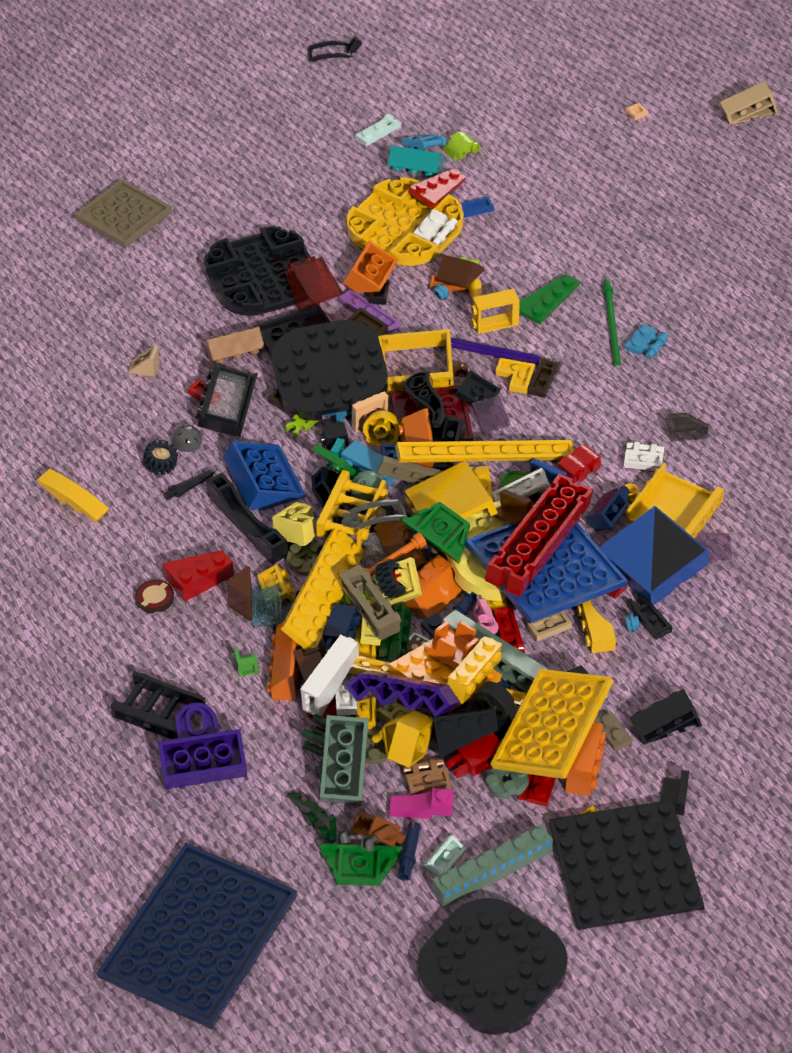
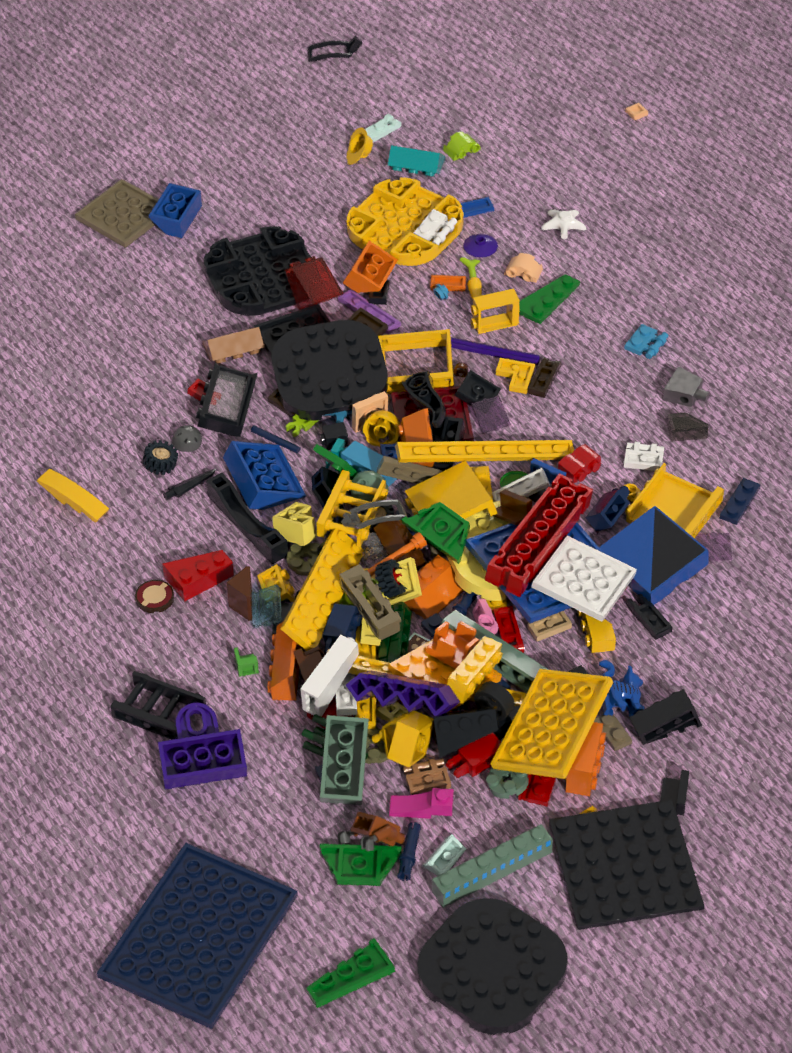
tan slope [128,345,160,377] -> none
dark green wing [287,791,337,844] -> none
dark azure plate [402,134,447,150] -> none
wing [408,168,466,209] -> none
reddish brown slope [436,255,485,289] -> none
green bar [603,280,621,366] -> none
dark azure plate [625,612,640,632] -> none
tan wedge [720,81,779,124] -> none
none -> blue slope [149,183,202,238]
none -> dark blue bar [251,425,301,454]
none -> green wing [306,938,395,1008]
none -> yellow piece [346,127,373,165]
none -> dark purple dish [463,234,498,258]
none -> light nougat cylinder [504,253,543,283]
none -> white plate [531,536,637,622]
none -> white animal [541,209,586,239]
none -> blue animal [599,660,645,717]
none -> flat silver torso [663,367,710,407]
none -> dark blue plate [719,478,761,525]

